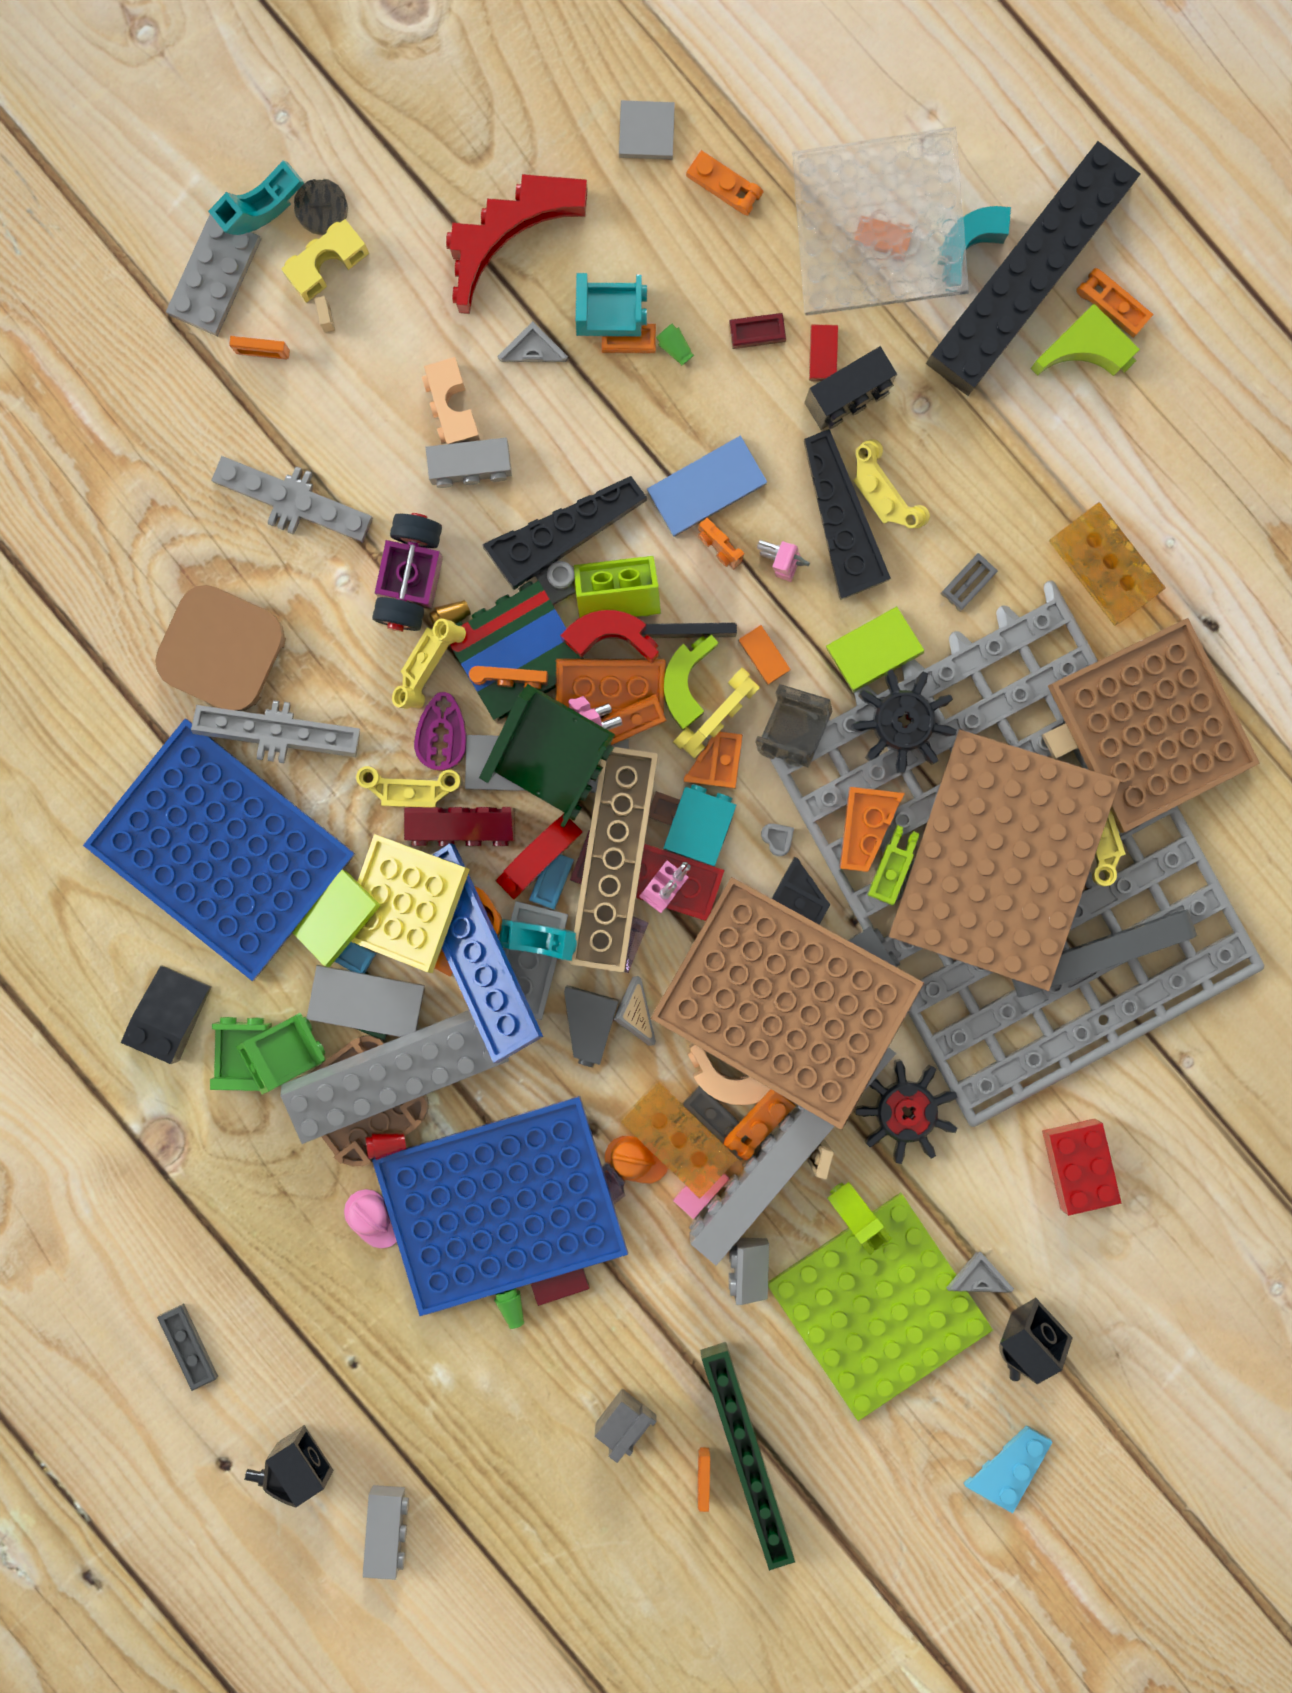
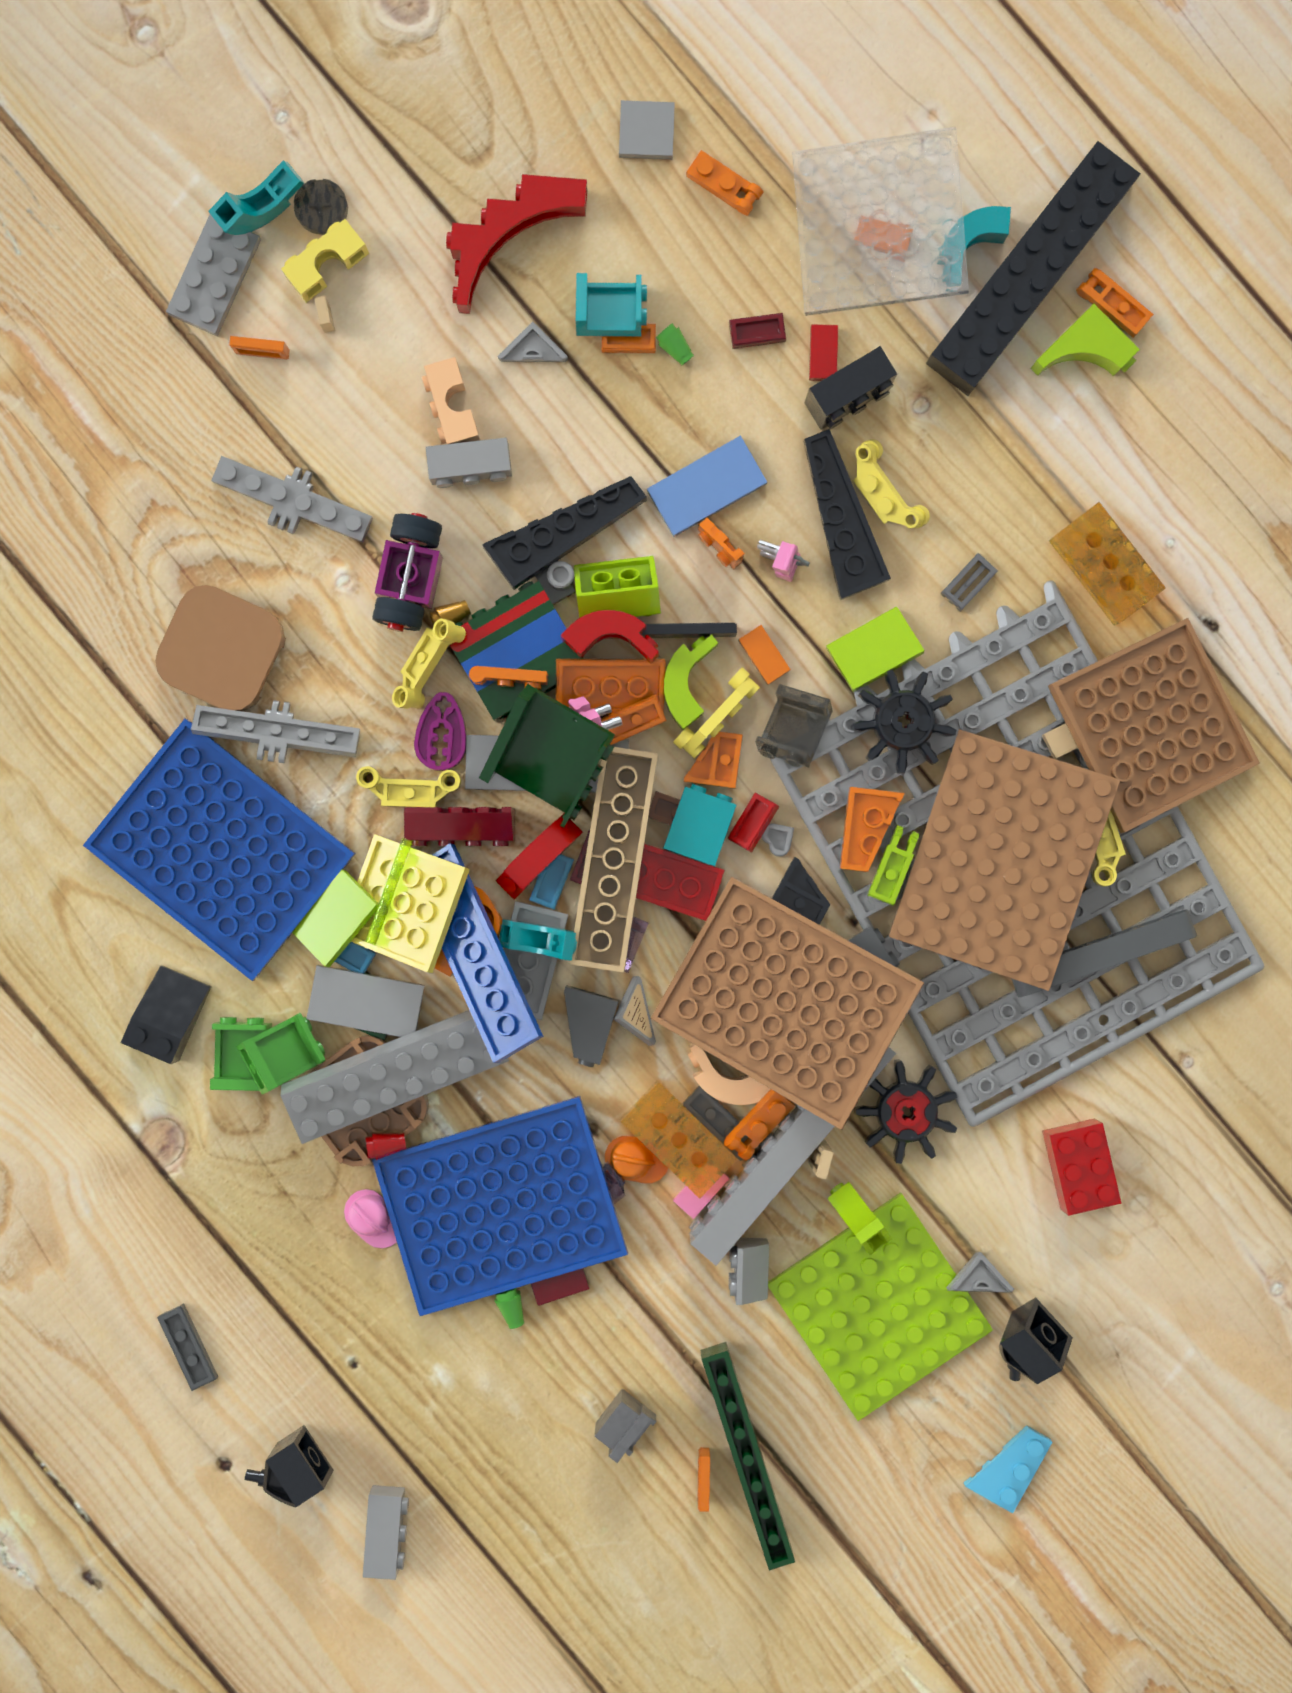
bright pink piece [639,861,690,913] -> none
none -> clear neon green bar [366,838,413,945]
none -> red tile [727,792,779,853]

